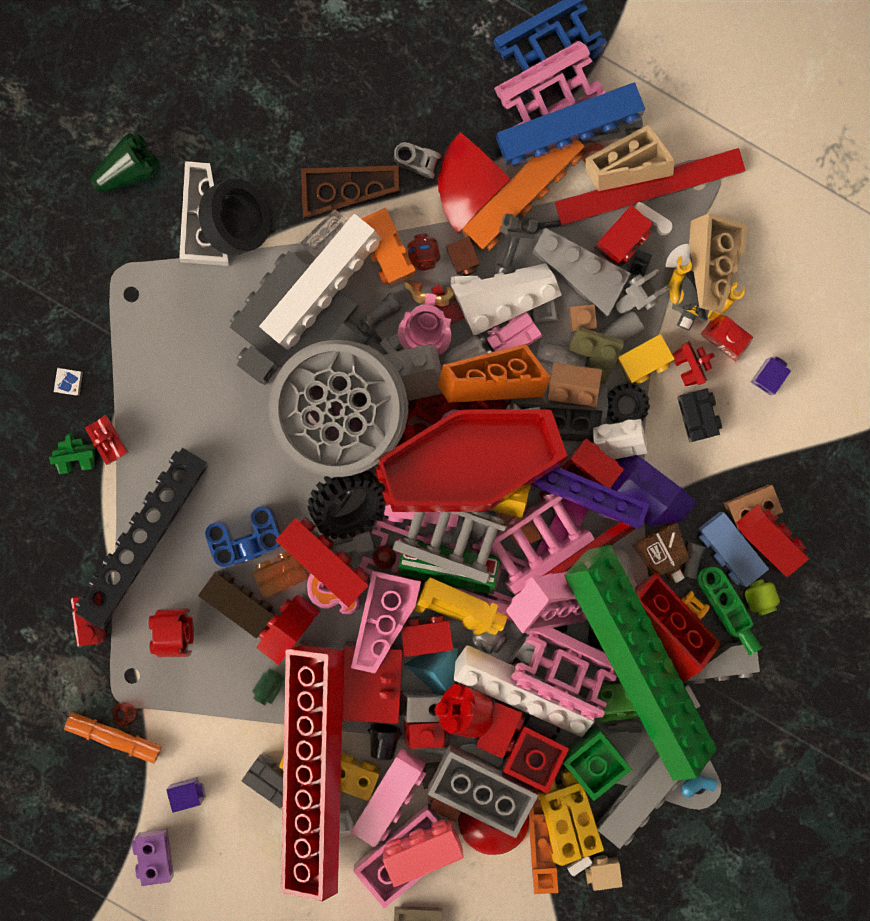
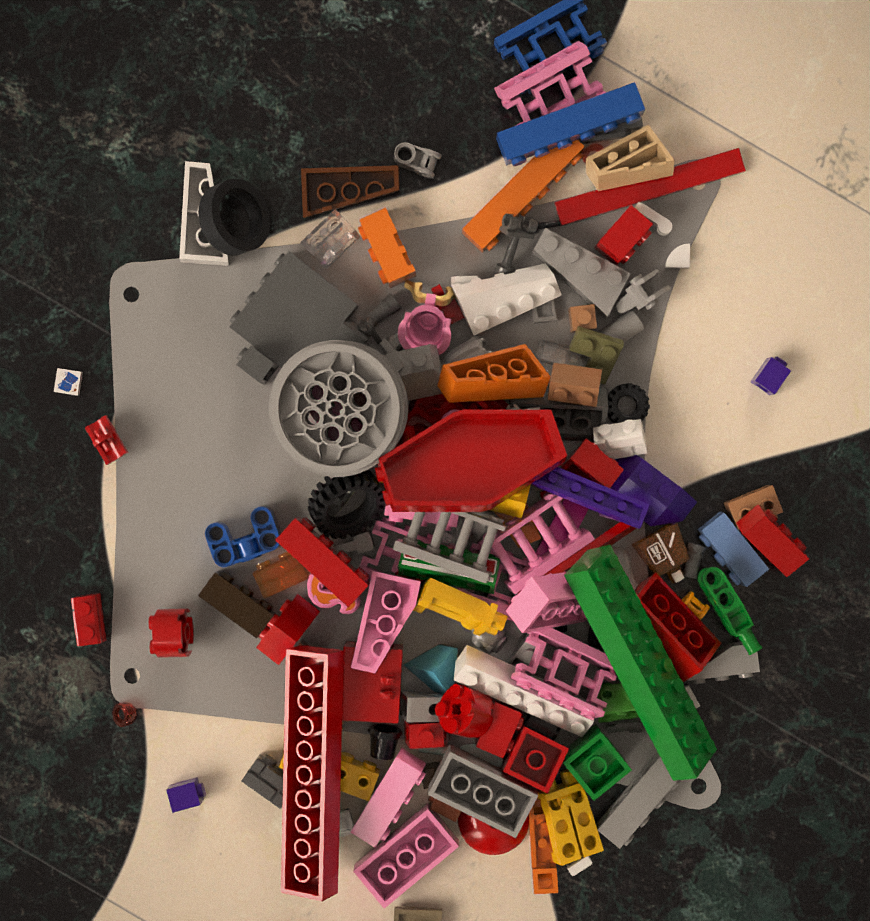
green hips [49,433,97,474] -> none
orange piece [64,712,162,764] -> none
black brick [75,447,208,629] -> none
dark green cone [90,133,160,193] -> none
medium lavender brick [132,829,174,886] -> none
clear green brick [252,668,285,706] -> none
white brick [259,214,382,350] -> none
clear red piece [372,545,397,569] -> none
coral brick [382,819,463,887] -> none
red brick [401,615,453,657] -> none
clear red head [407,233,441,271] -> none
red brick [438,132,511,234] -> none
copper brick [446,237,480,276] -> none
bright pink brick [486,312,542,352] -> none
tan brick [585,855,623,891] -> none
yellow brick [617,334,674,385] -> none
black piece [629,249,652,277] -> none
torso [668,256,746,331] -> none
red hips [672,341,715,386] -> none
black brick [677,388,722,442] -> none
dark azure arm [681,775,717,798] -> none
tan wedge [689,213,747,313] -> none
red torso [700,315,753,362] -> none
lime head [745,579,780,616] -> none

